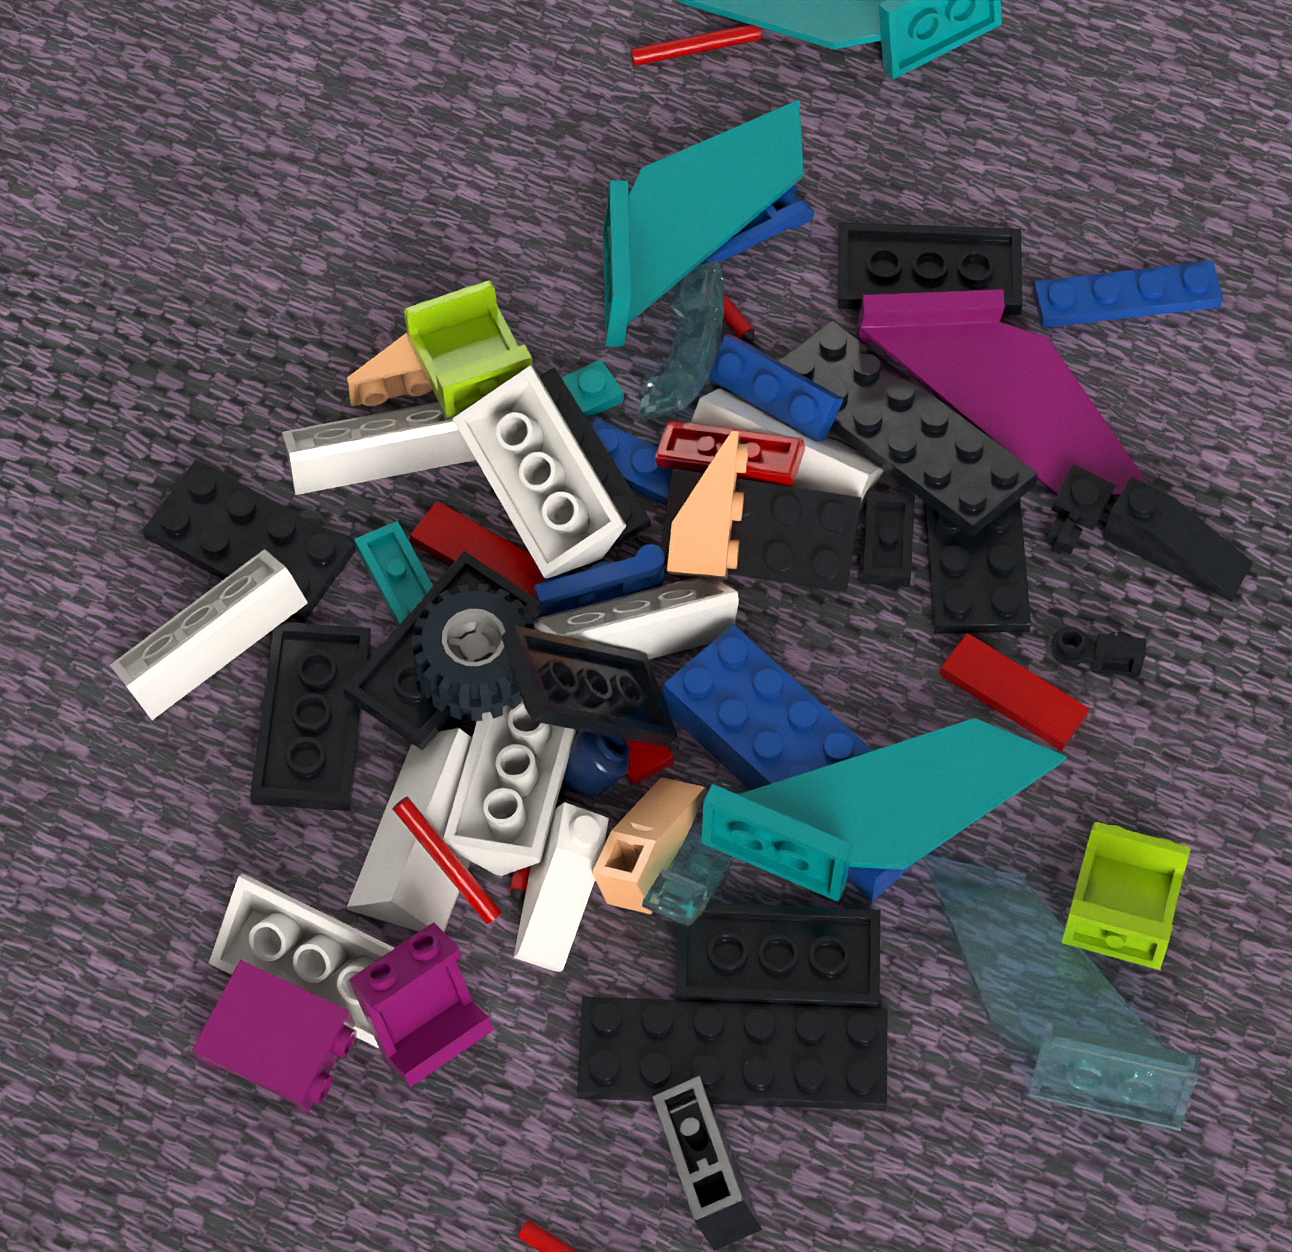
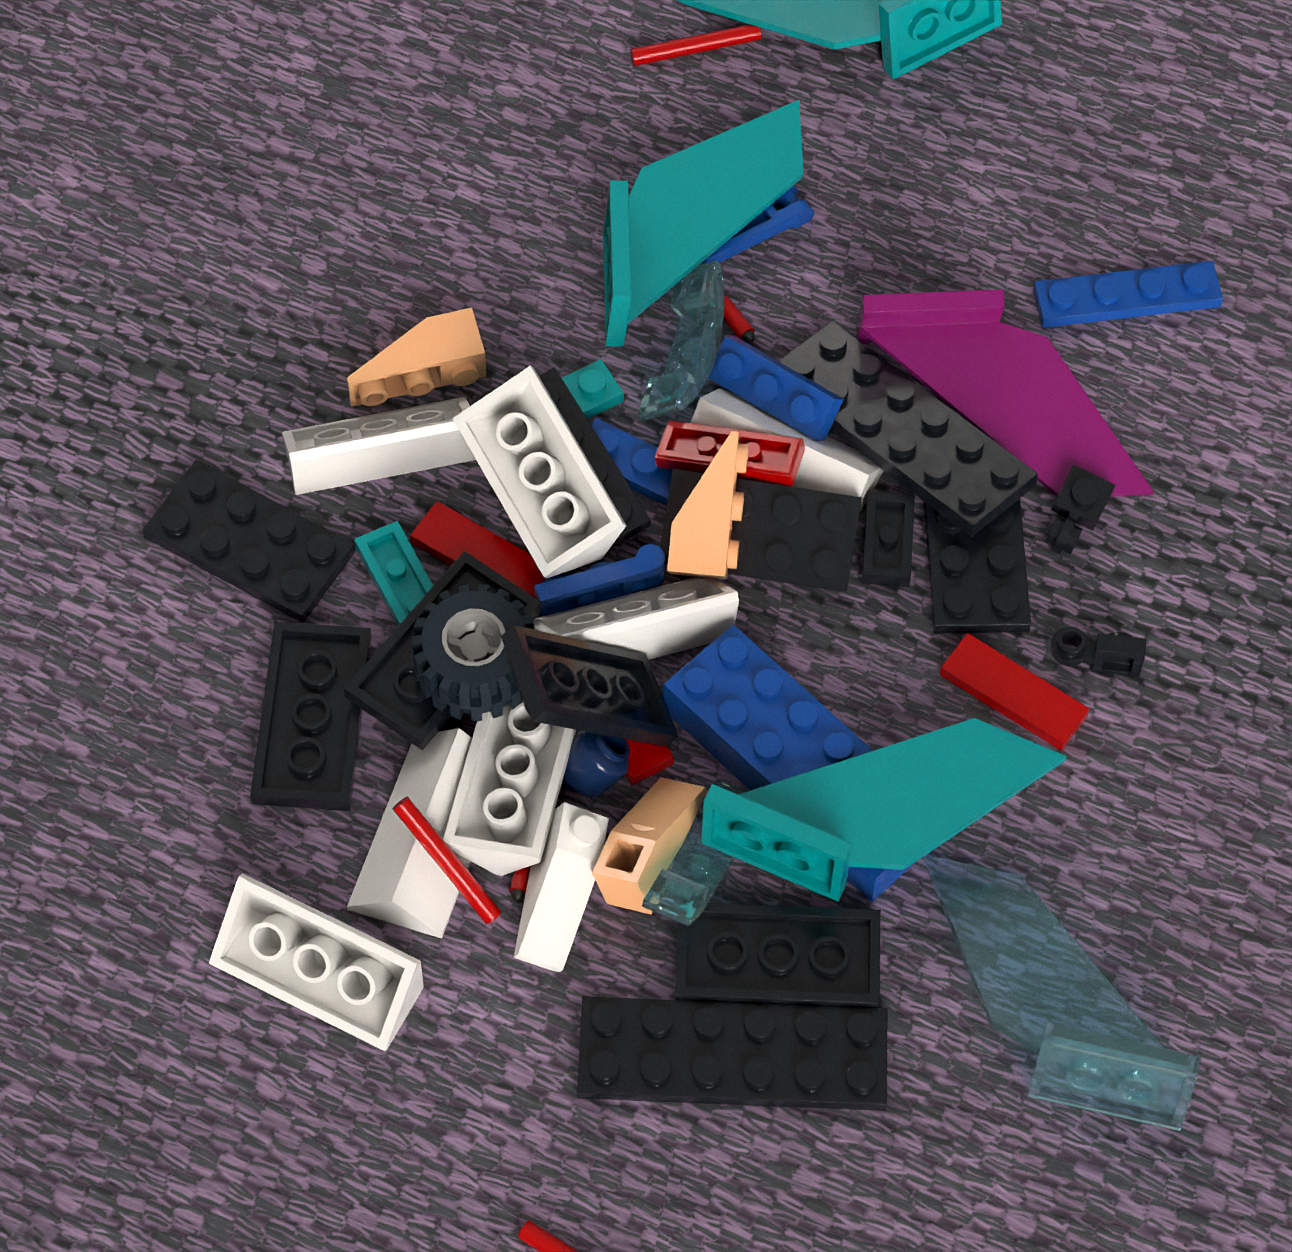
white slope [110,549,308,720] -> none
magenta panel [192,959,357,1113] -> none
magenta panel [349,922,494,1088] -> none
lime panel [404,280,533,418] -> none
black slope [652,1076,762,1251] -> none
black plate [837,222,1022,315] -> none
lime panel [1061,822,1191,970] -> none
black slope [1103,477,1253,602] -> none

